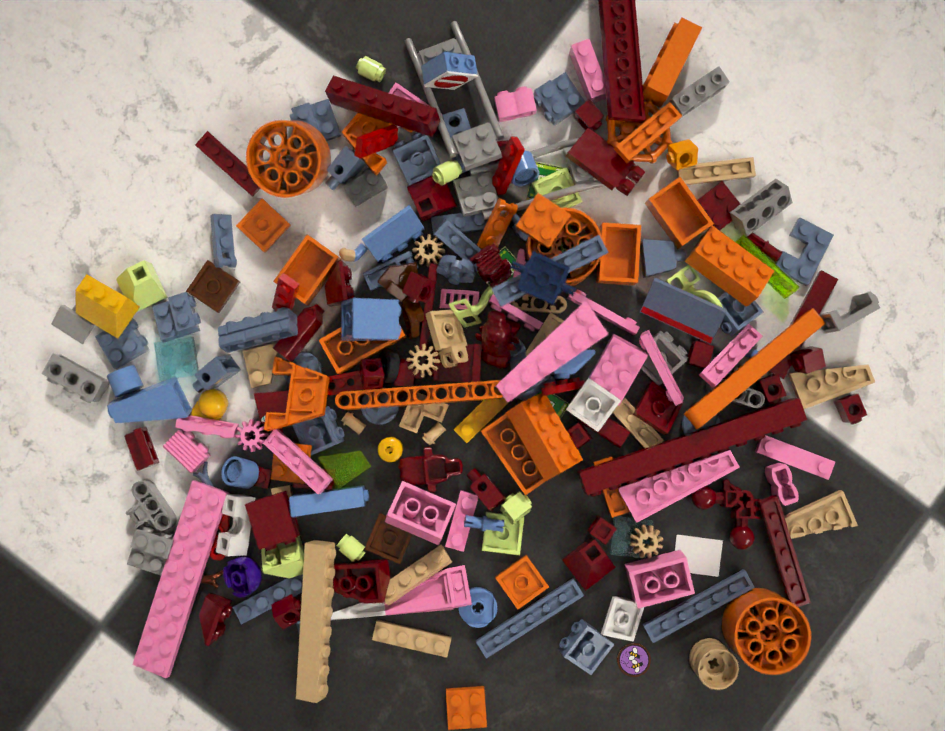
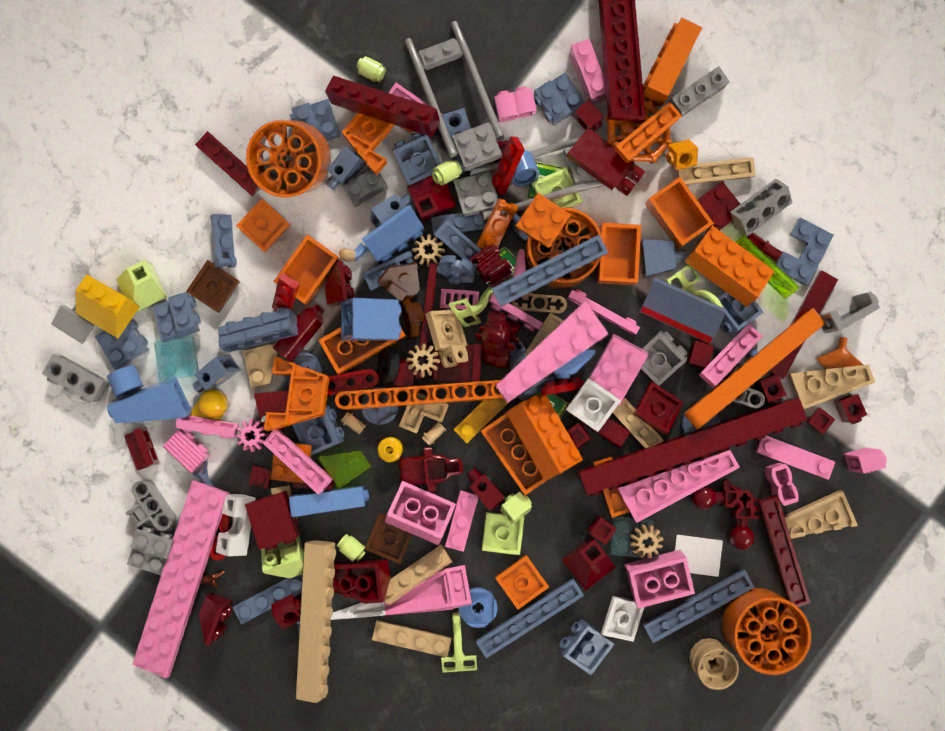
medium blue piece [221,456,259,489] -> none
dark purple cylinder [223,557,262,598] -> none
red plate [354,124,399,159] -> none
dark red brick [359,358,384,390] -> none
dark red brick [402,271,436,304] -> none
medium blue piece [421,52,478,90] -> none
orange plate [446,686,487,730] -> none
medium blue pin [464,515,504,532] -> none
dark blue plate [510,251,577,305] -> none
sticker [617,643,651,677] -> none
bright pink plate [639,330,684,406] -> none
dark red brick [791,346,826,374] -> none
none -> sand blue torso [370,194,413,228]
none -> yellowish green piece [441,612,477,672]
none -> dark red plate [806,407,835,434]
none -> orange hand [817,337,864,369]
none -> bright pink brick [844,448,887,474]

